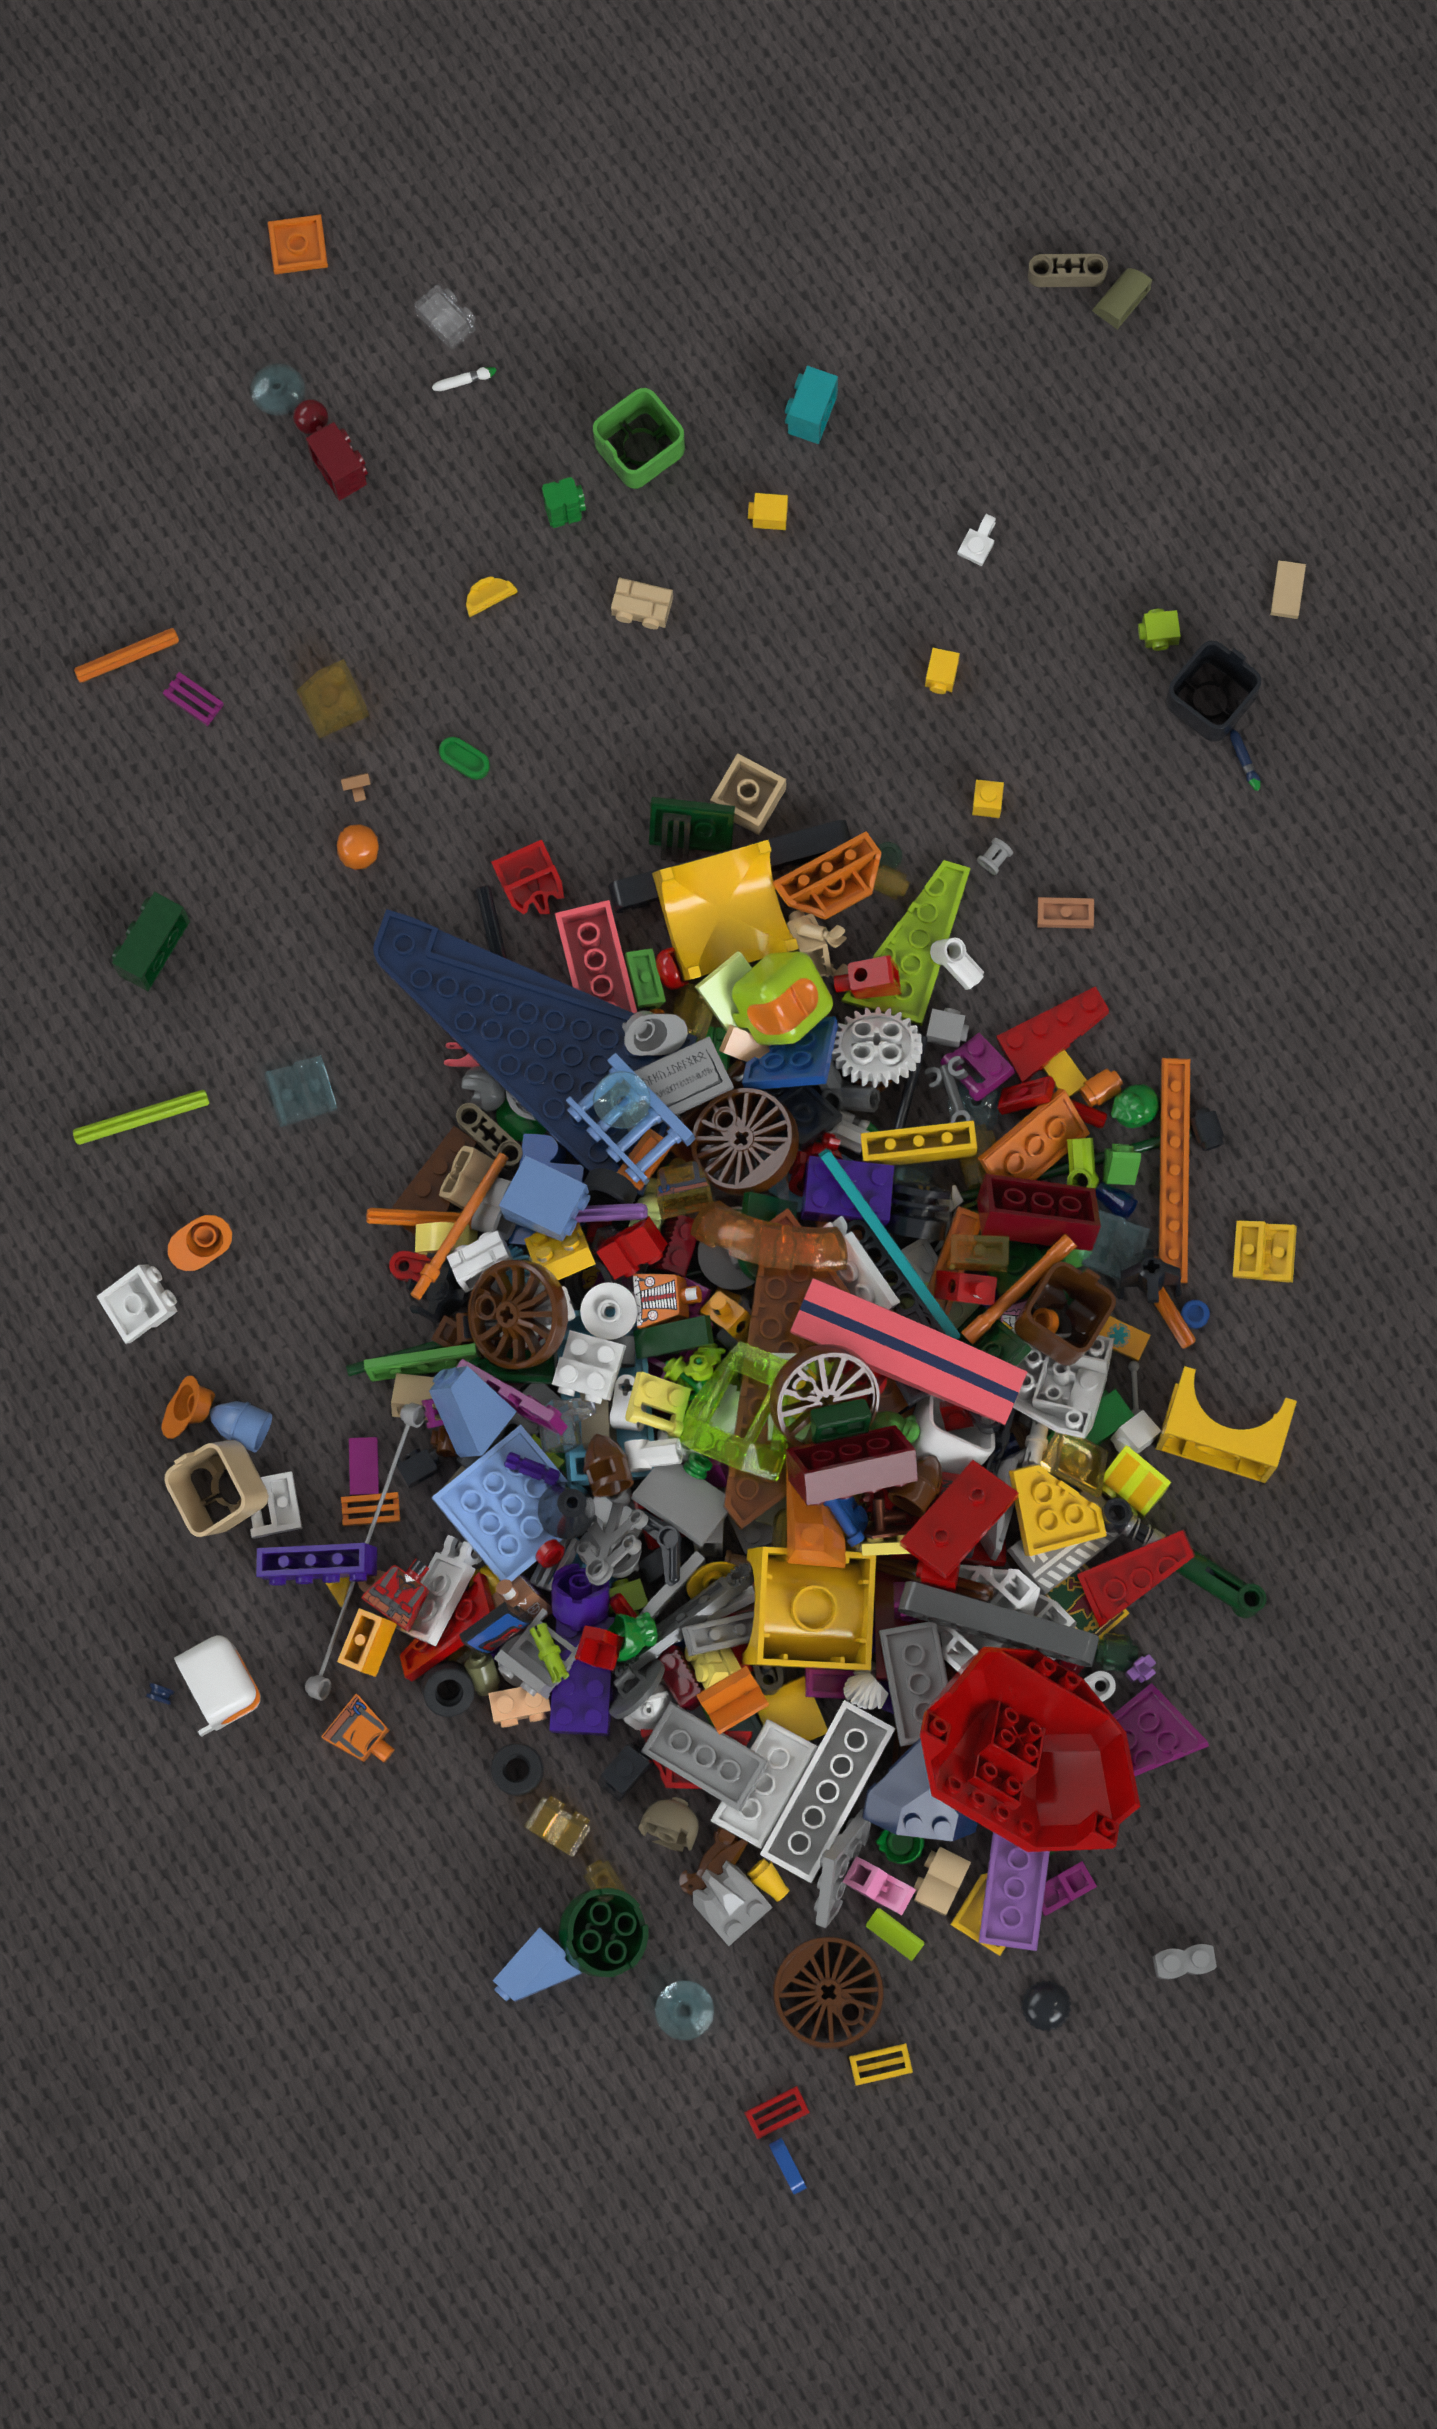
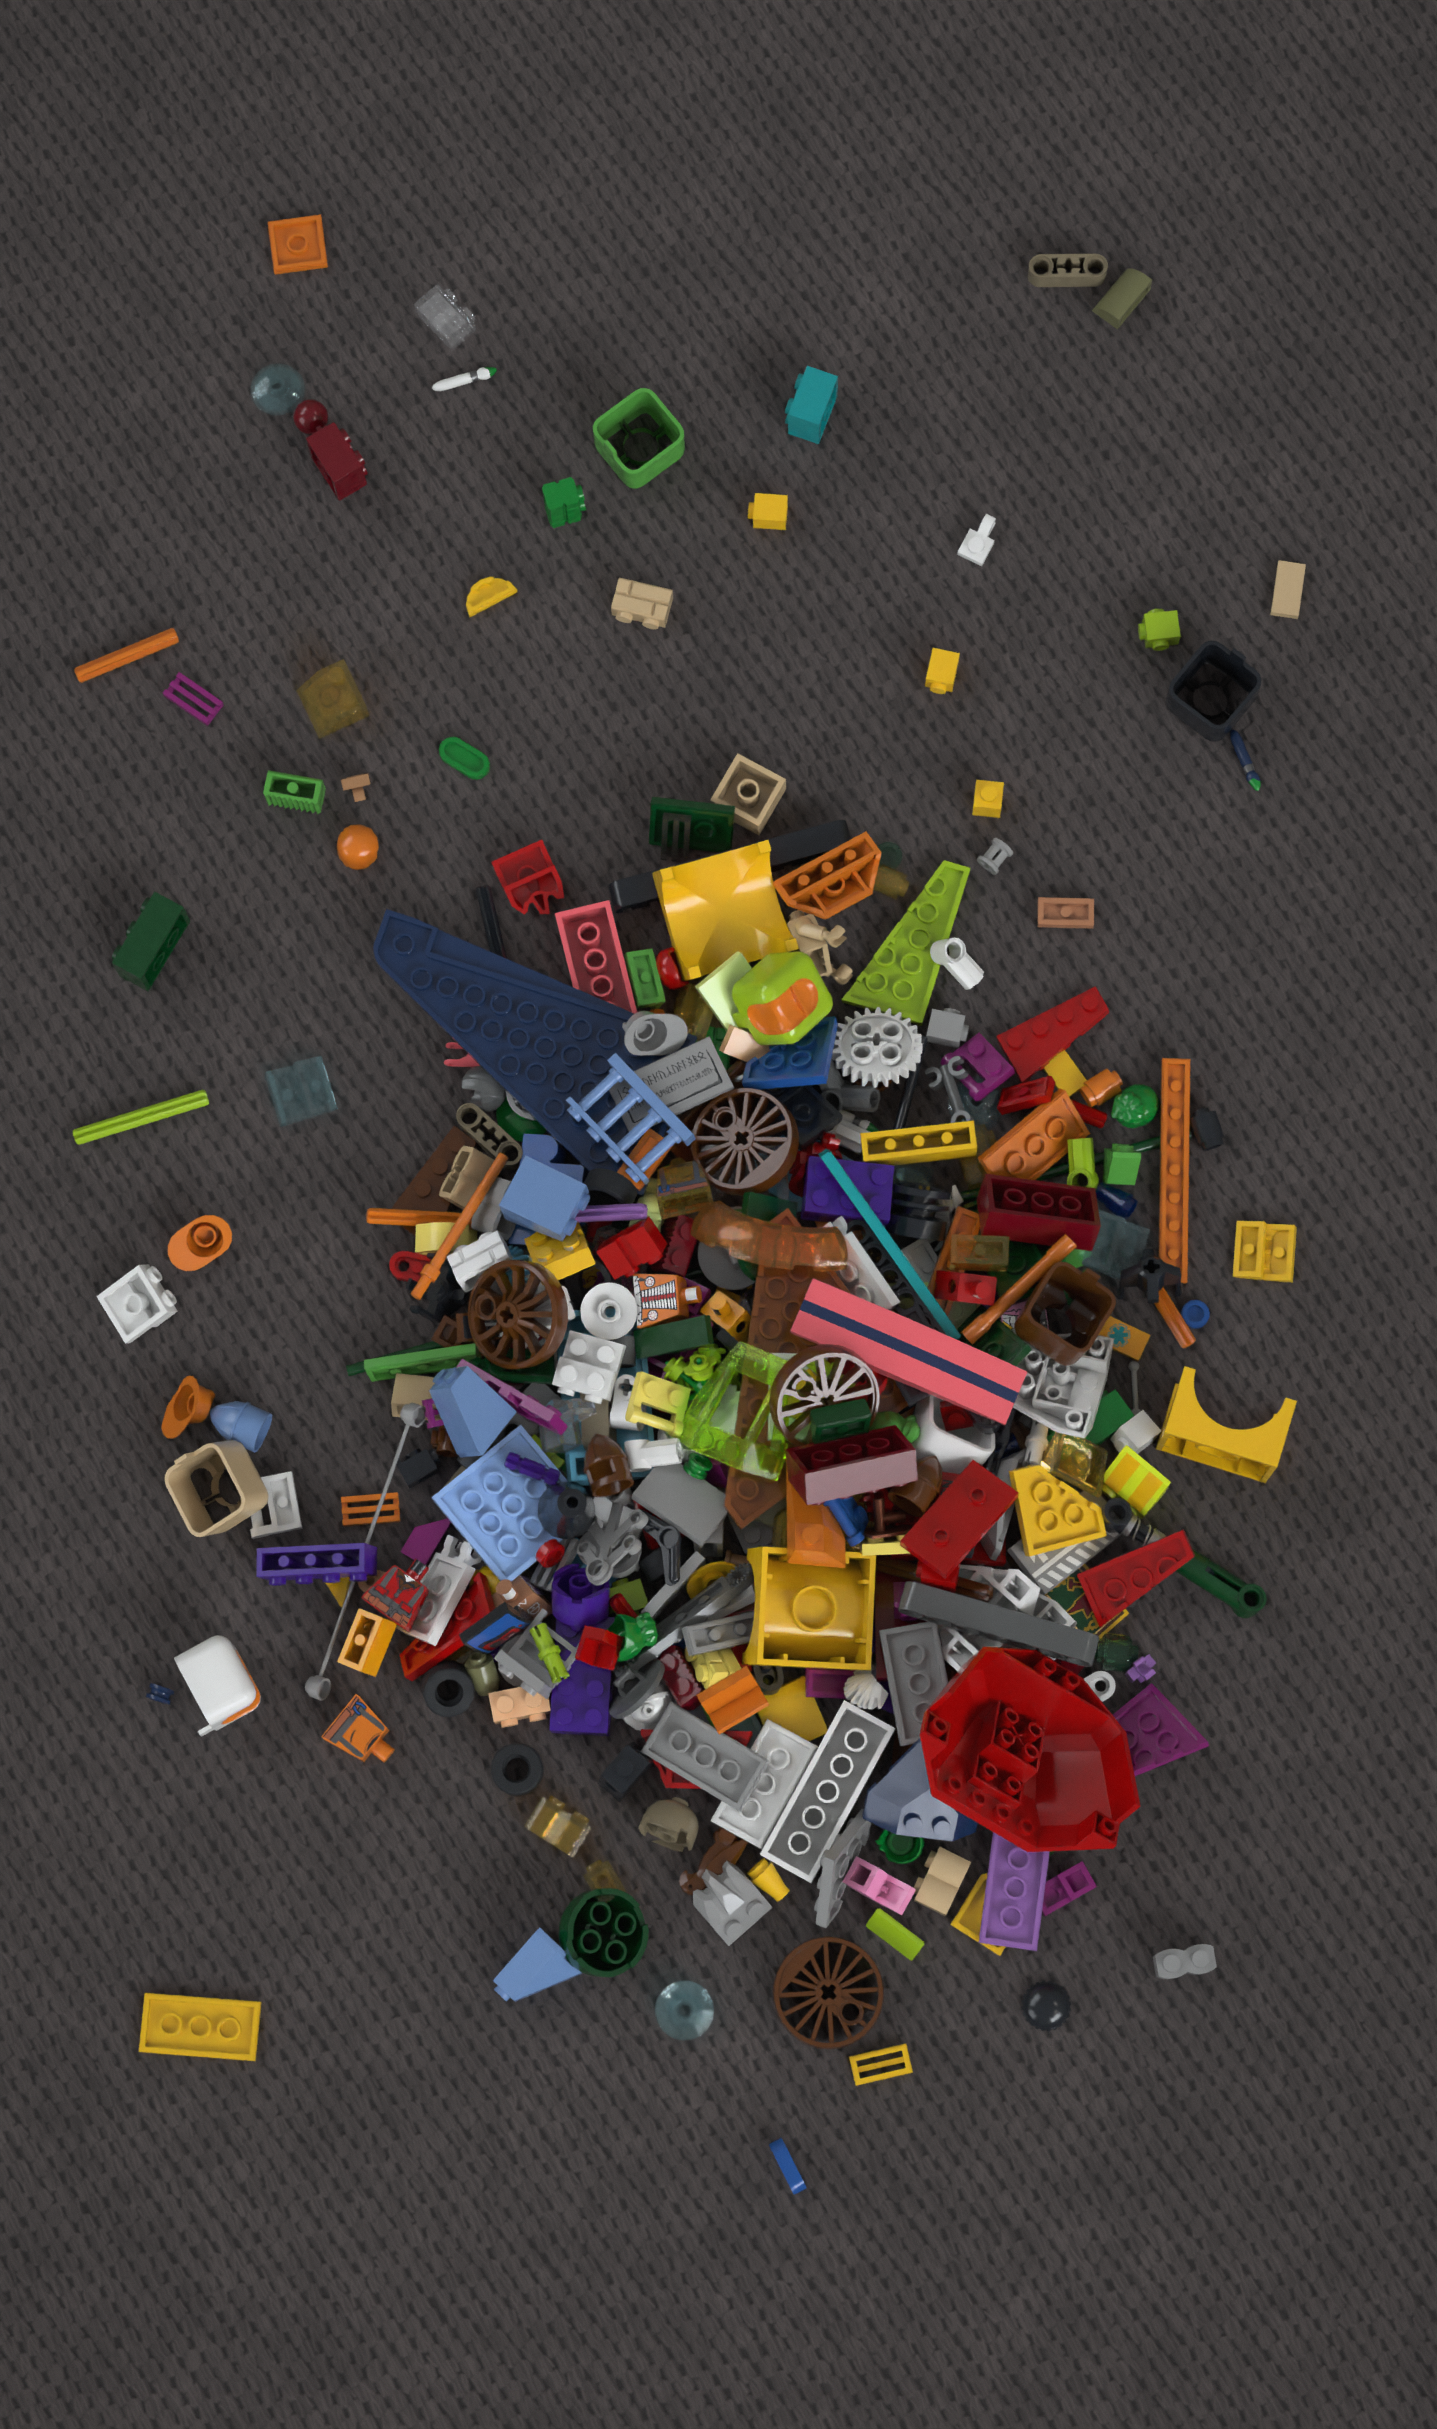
magenta tile [349,1437,379,1496] -> none
clear light blue dish [593,1071,651,1128] -> none
red tile [744,2086,810,2139] -> none
red torso [834,955,902,999] -> none
orange tile [1032,1308,1059,1333] -> none
none -> yellow tile [139,1993,261,2061]
none -> bright green brick [263,770,326,814]
none -> magenta tile [400,1518,452,1566]

